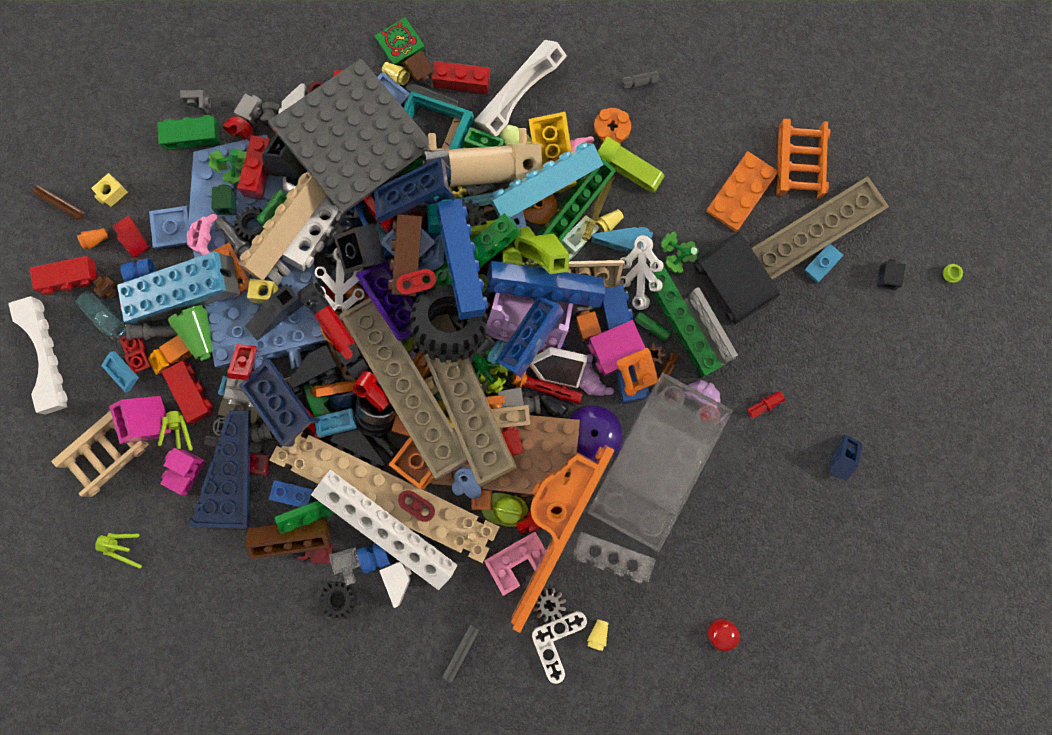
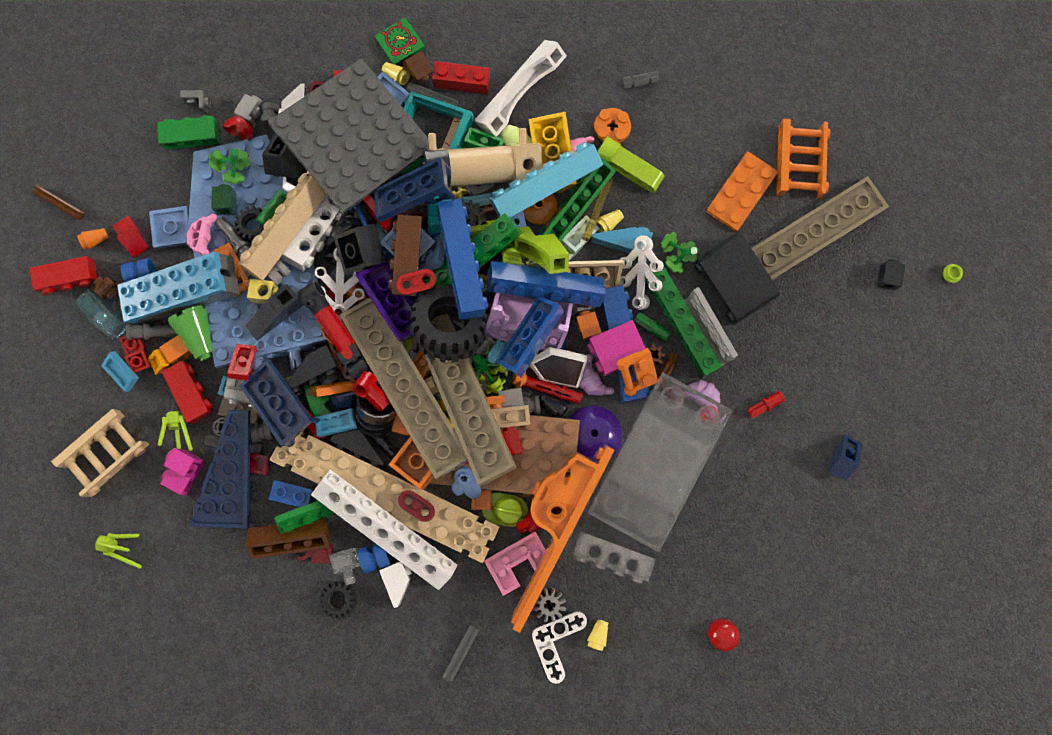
white arch [8,296,68,414] -> none
light yellow brick [91,173,128,207] -> none
dark pink brick [109,396,171,444] -> none
red brick [237,135,271,200] -> none
dark azure plate [804,244,844,283] -> none

